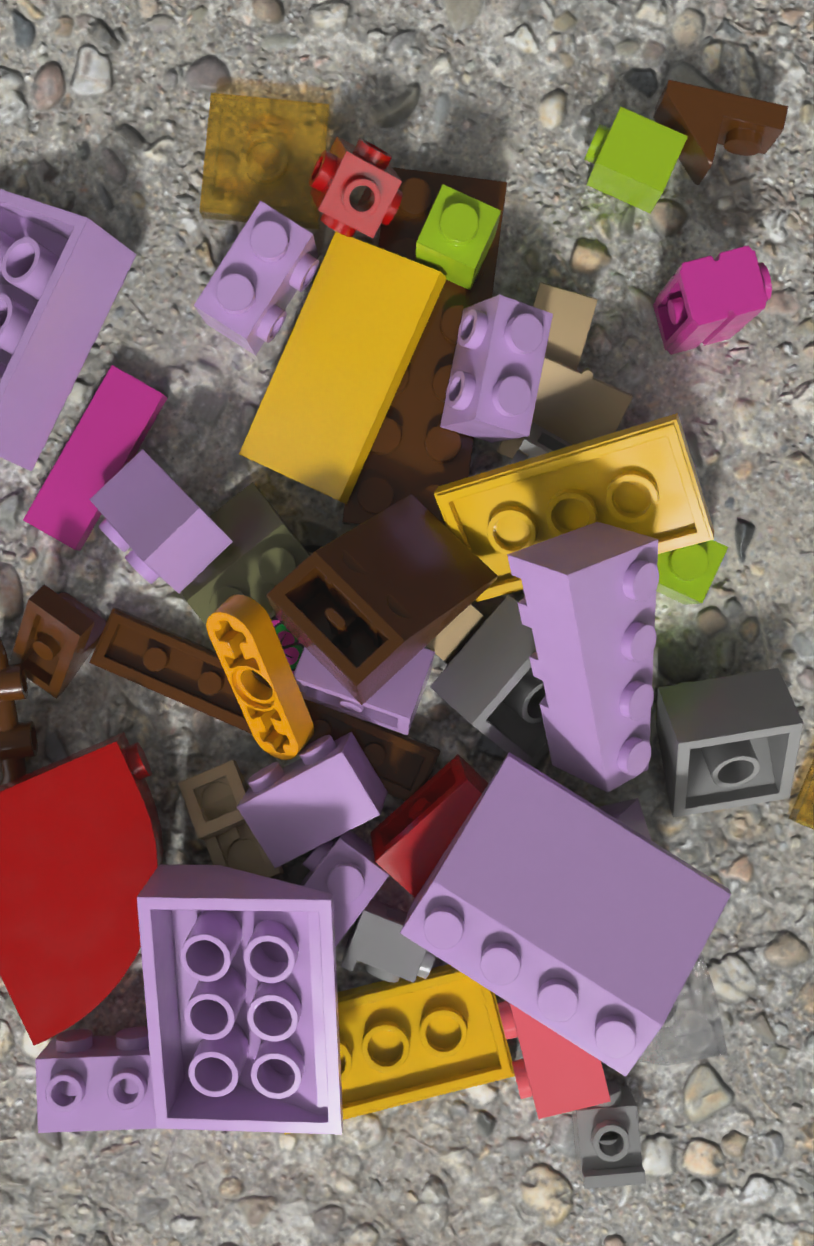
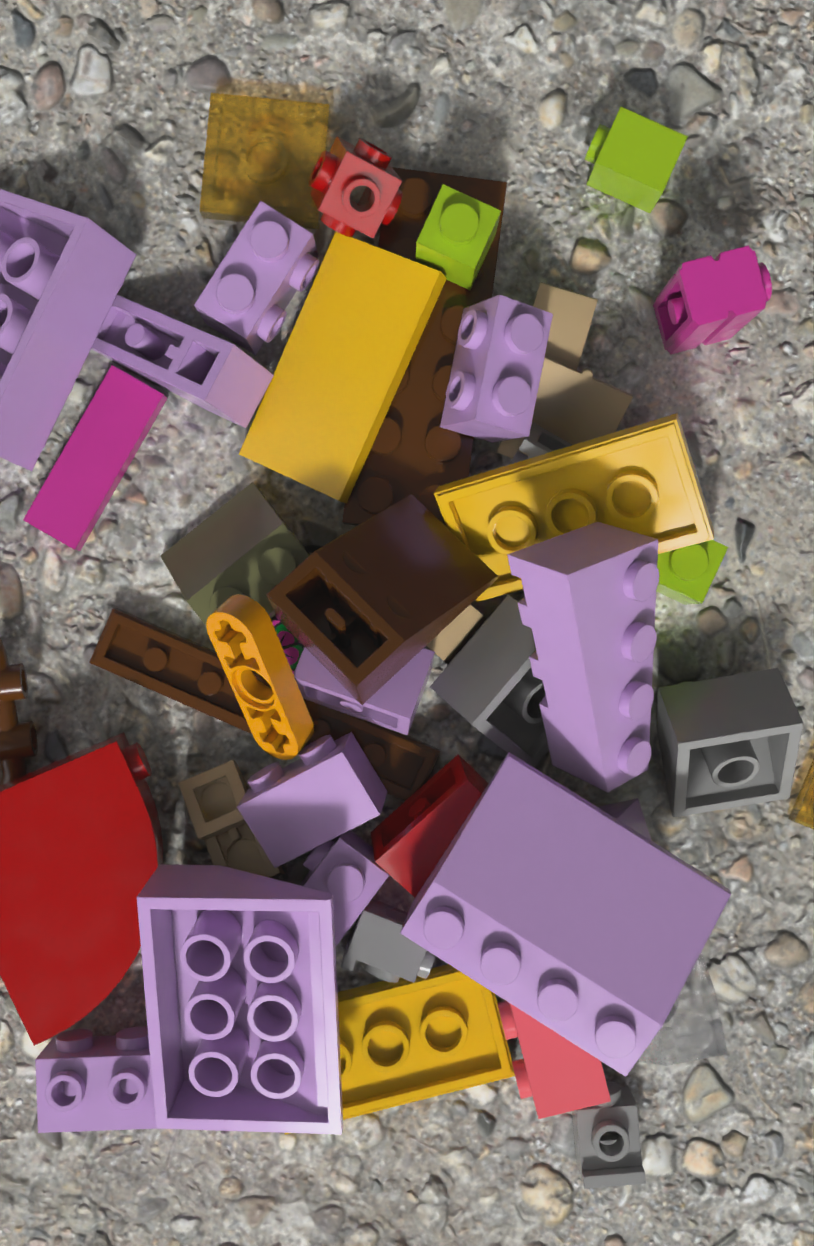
reddish brown slope [9,584,107,699] -> none
lavender brick [89,449,233,593] -> none
reddish brown slope [653,79,789,185] -> none
none -> lavender slope [91,295,274,428]

